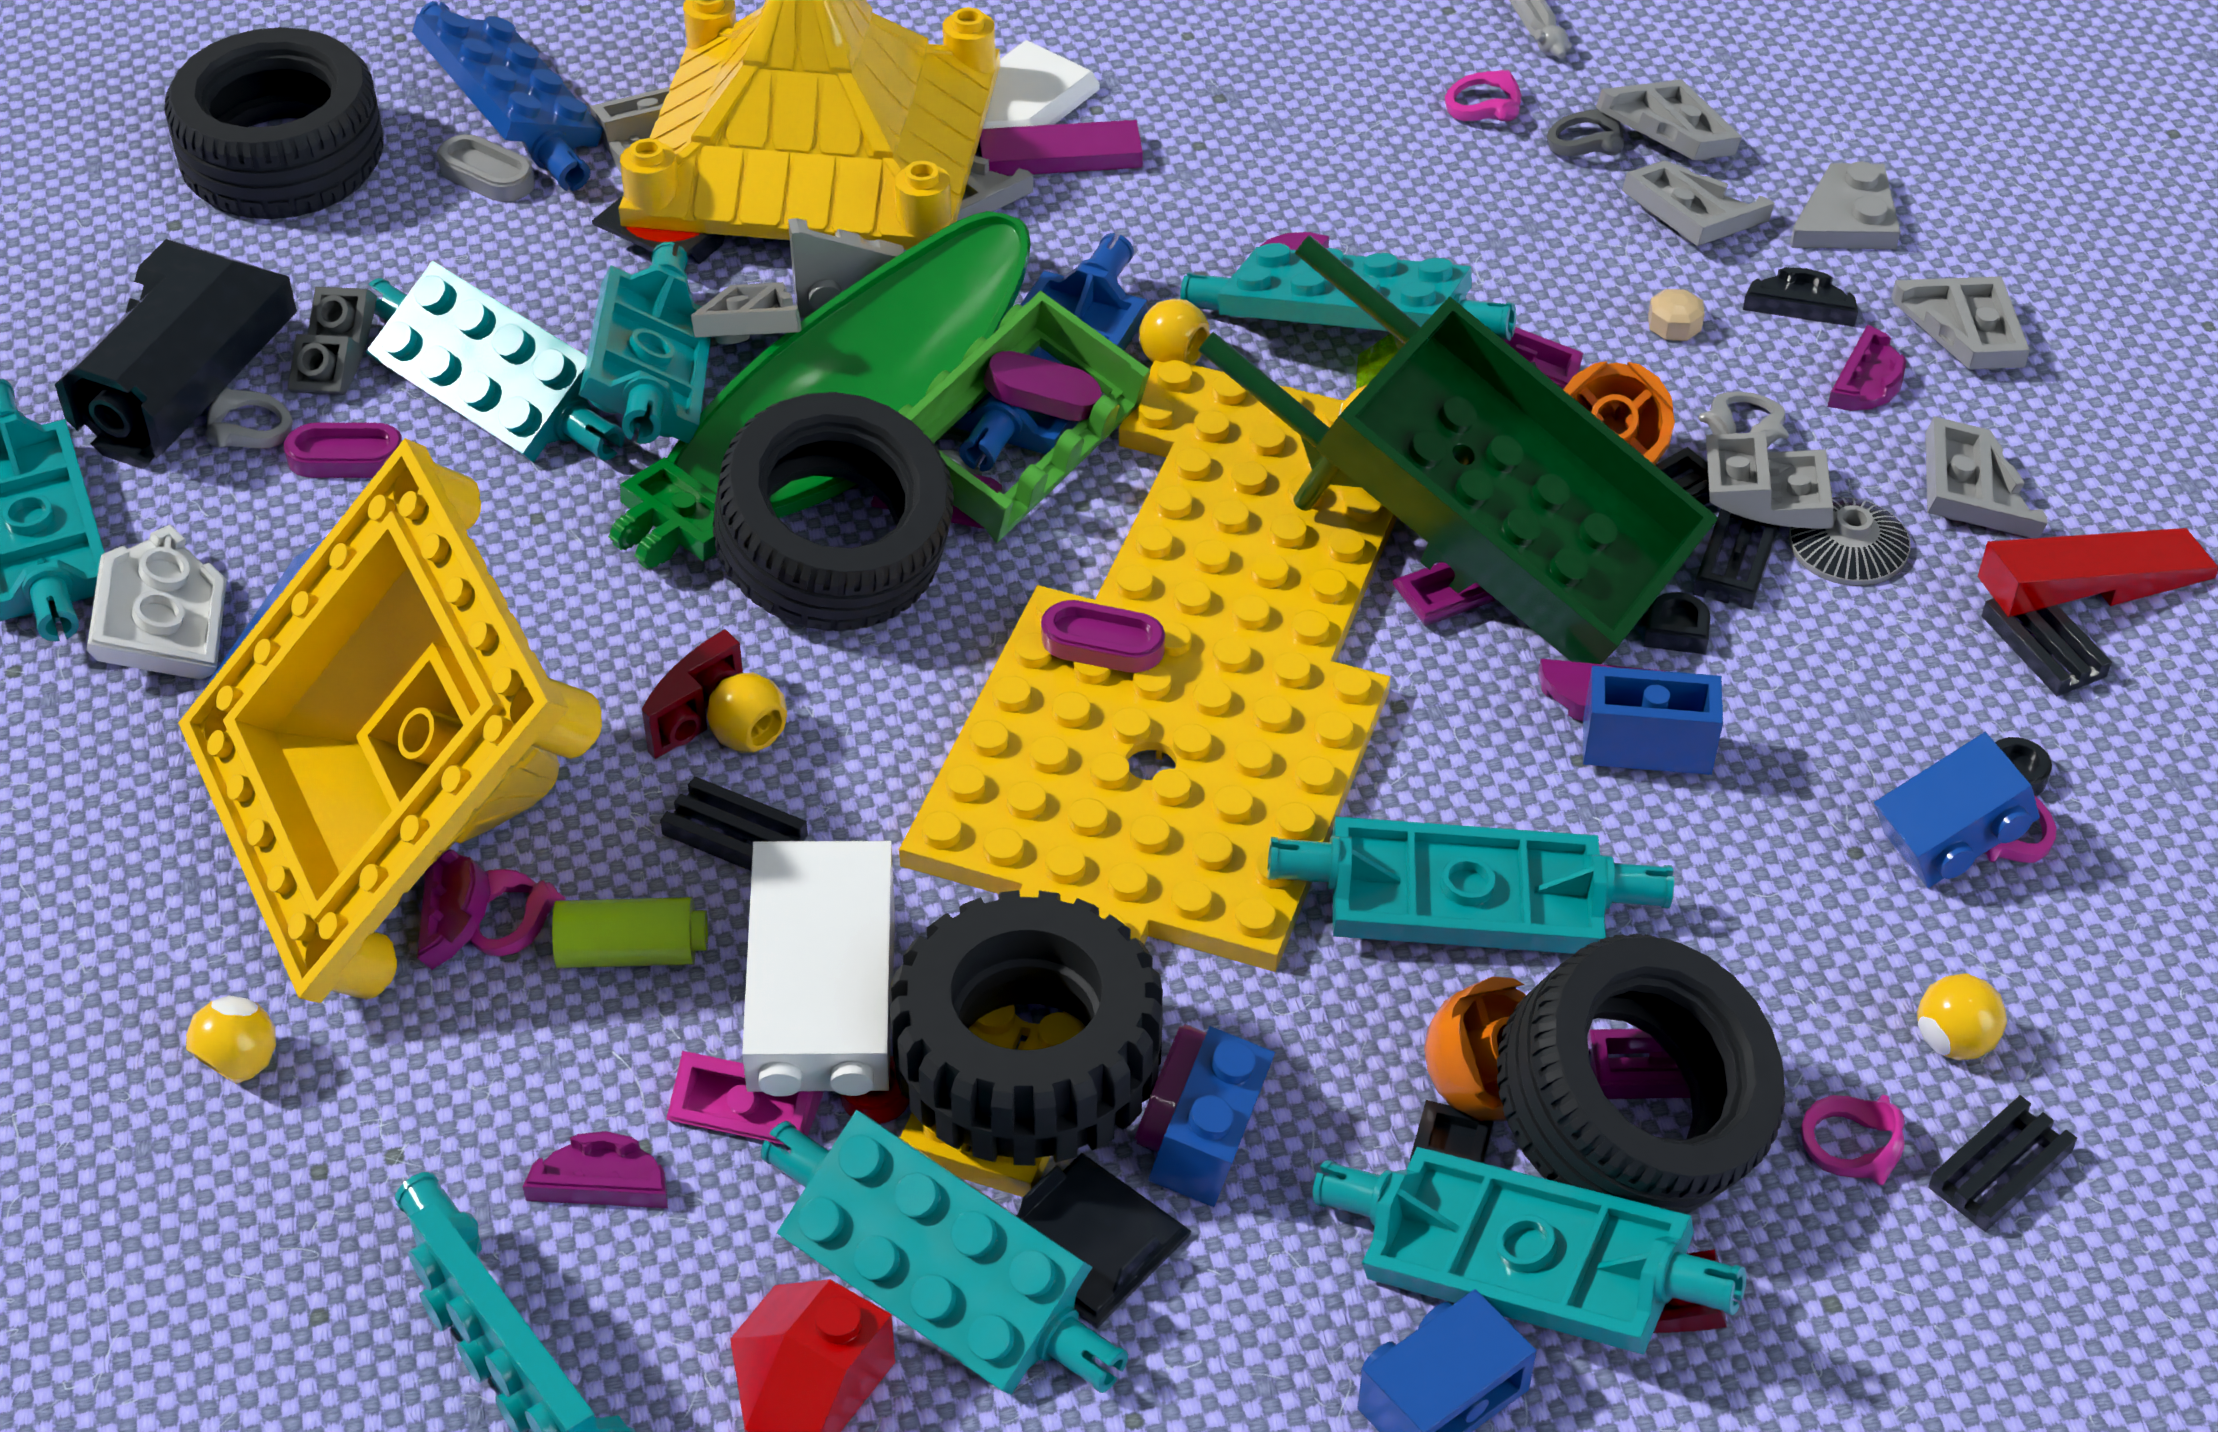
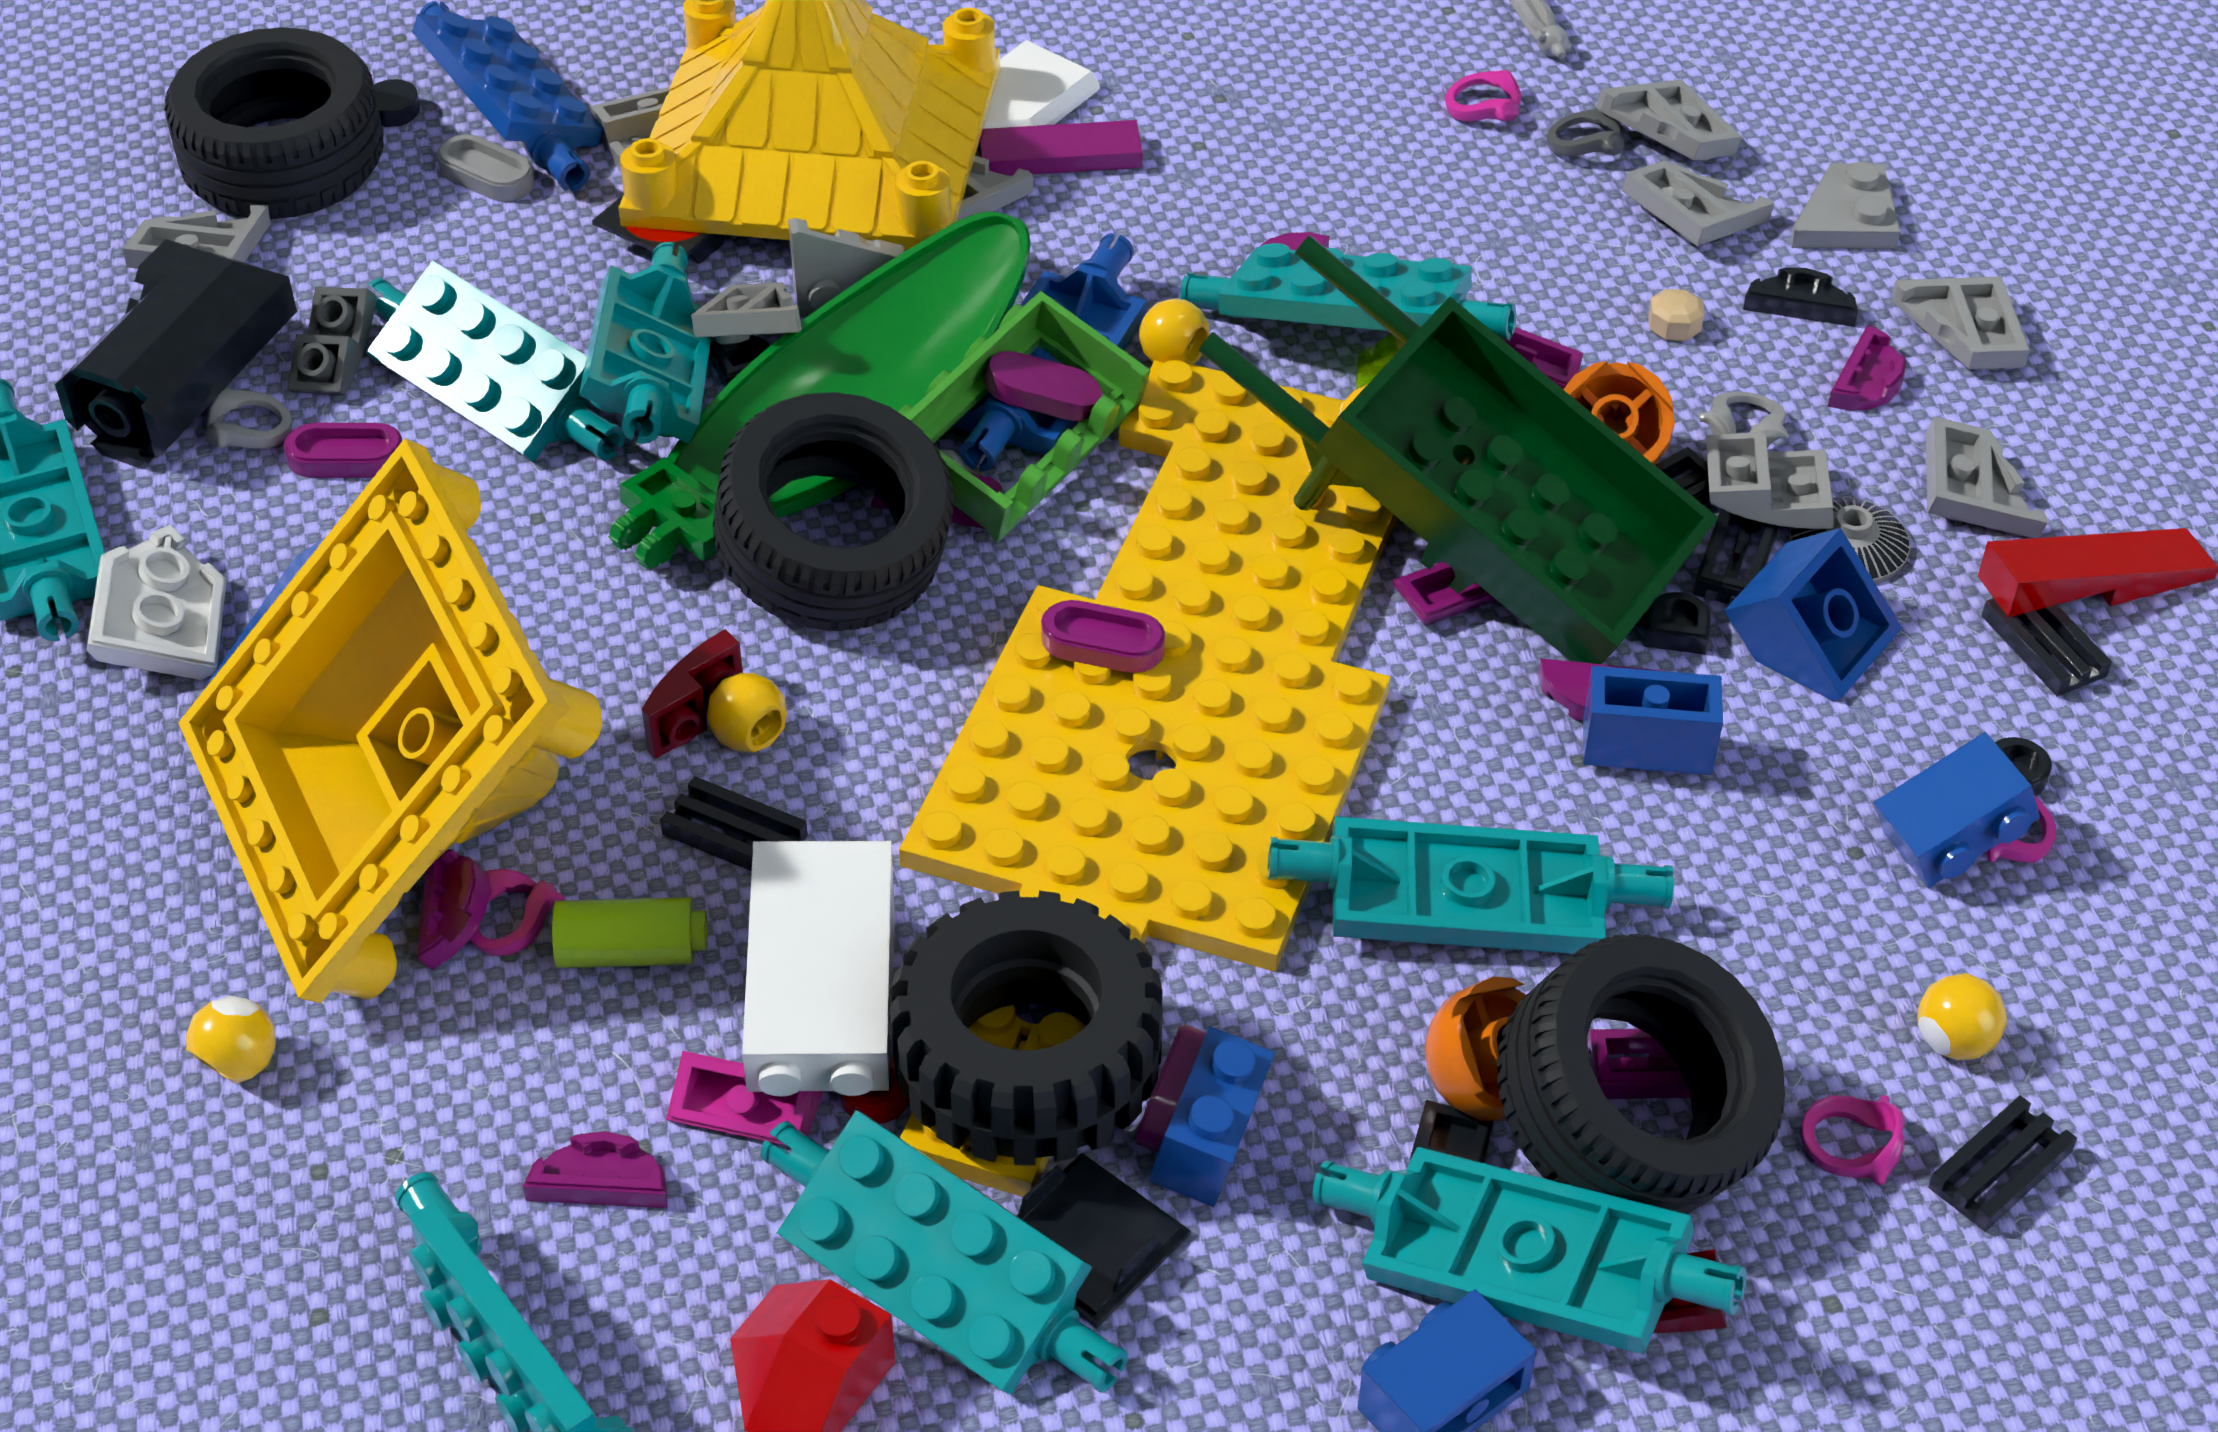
none -> light grey wing [123,204,271,269]
none -> black tile [374,79,420,127]
none -> black tile [709,335,770,388]
none -> blue slope [1724,528,1902,701]

